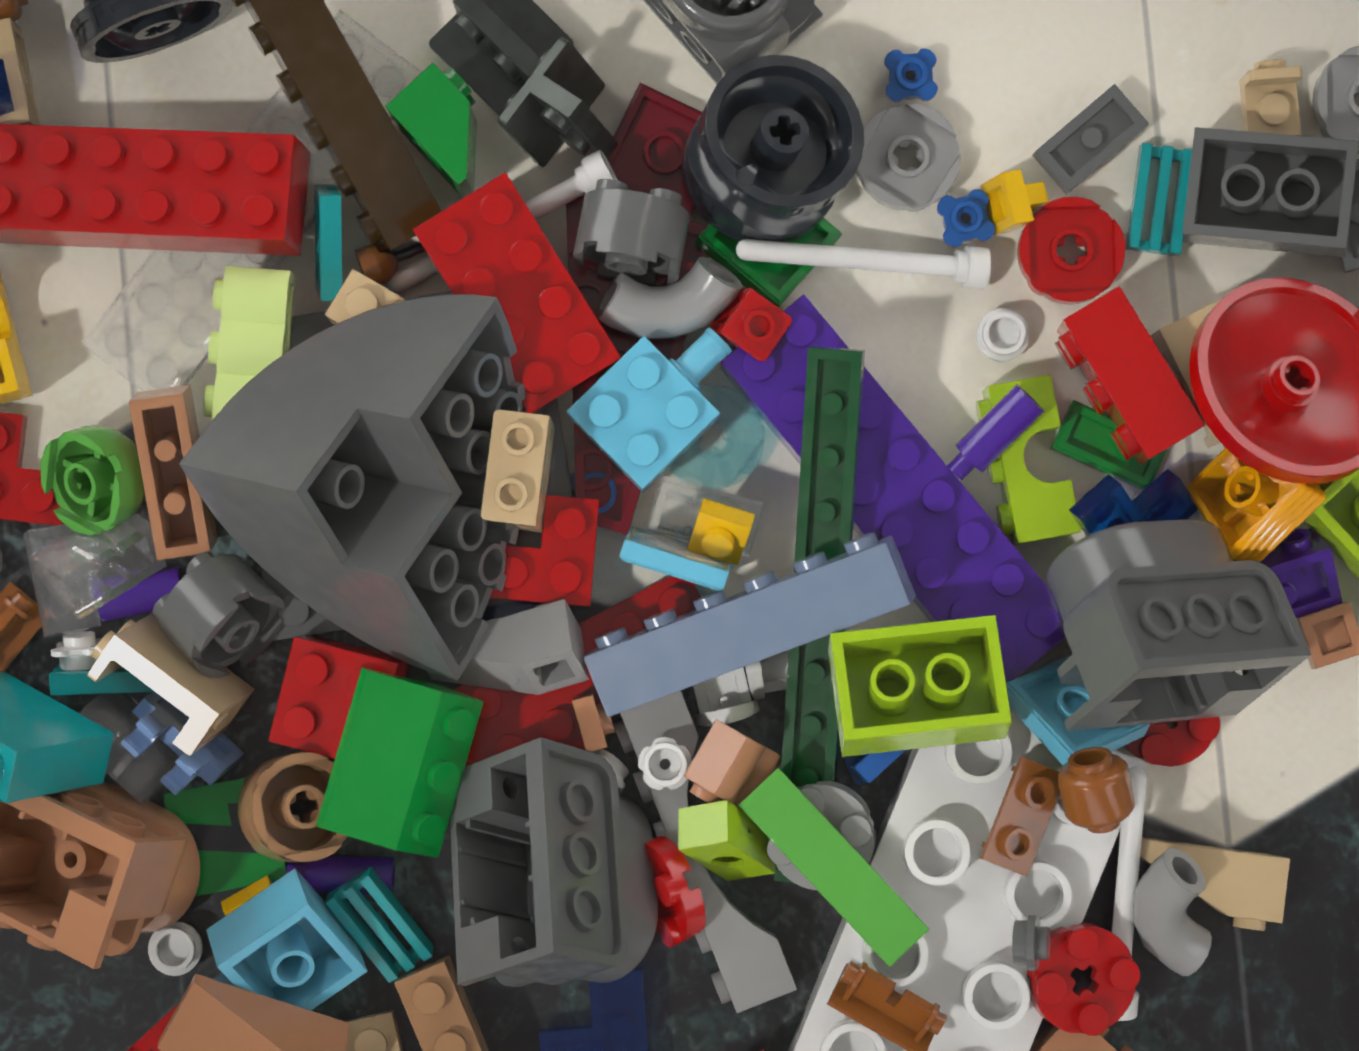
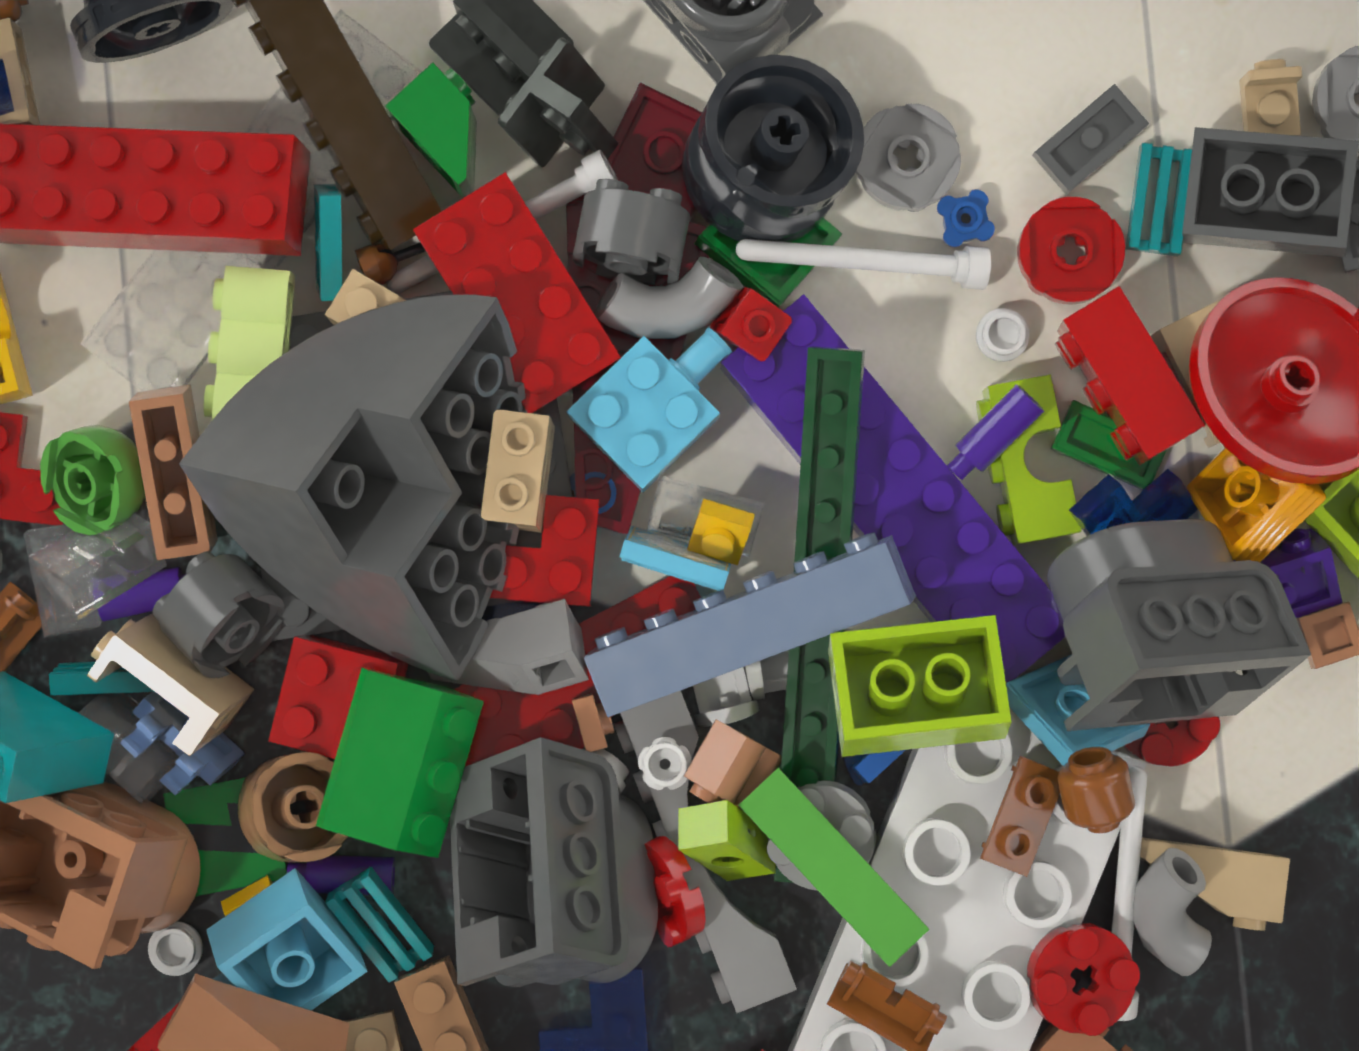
white plate [50,631,102,671] -> none
clear light blue plate [668,384,765,490] -> none
blue plate [884,49,938,102] -> none
yellow tile [980,169,1049,236] -> none
dark grey plate [1012,915,1051,971] -> none

